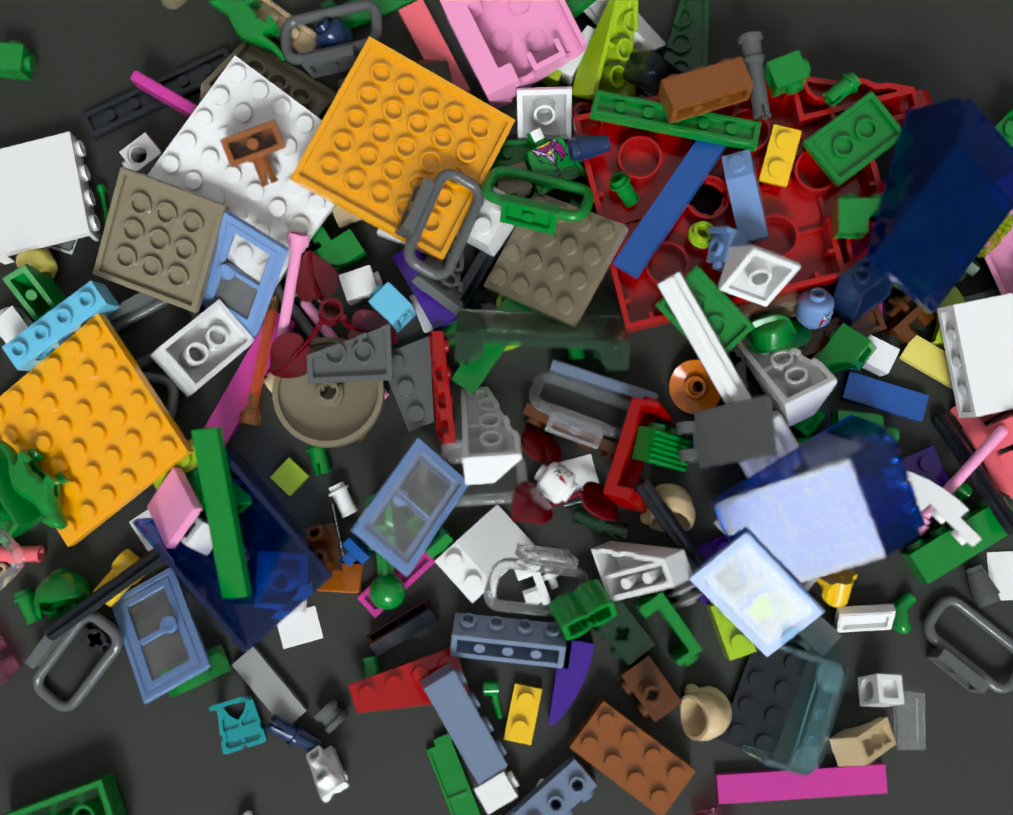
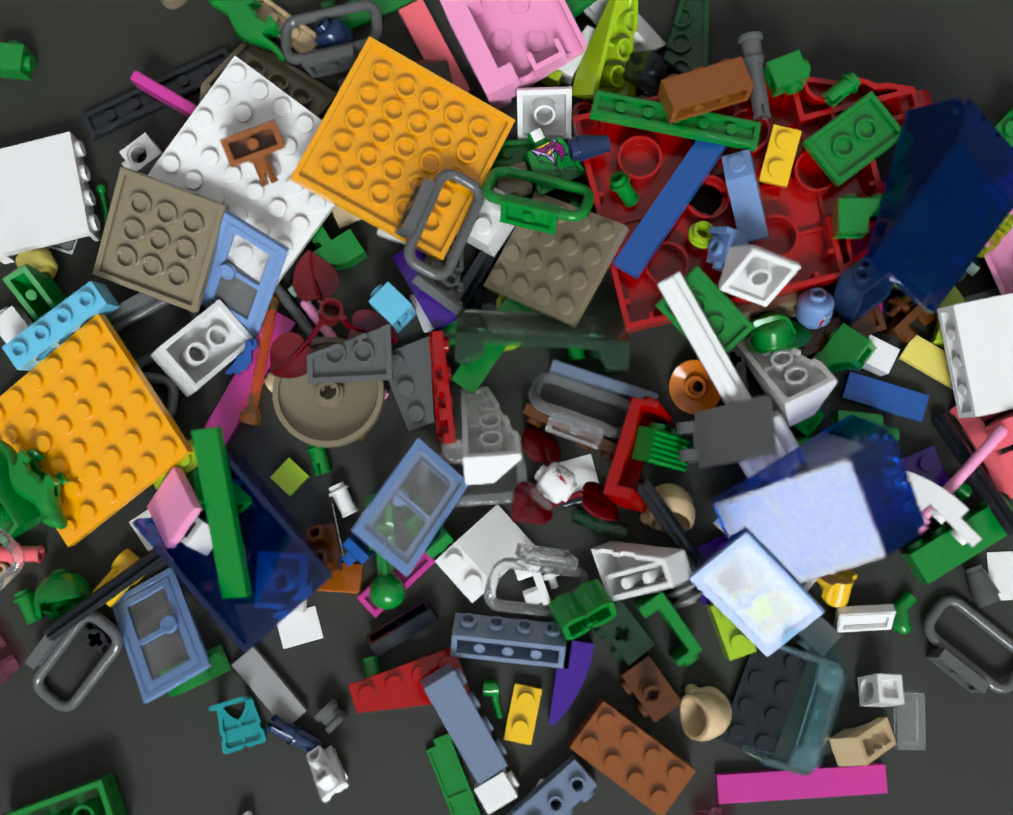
bright pink piece [276,231,311,338] -> none
white brick [339,265,383,305] -> none
none -> blue piece [225,338,260,375]

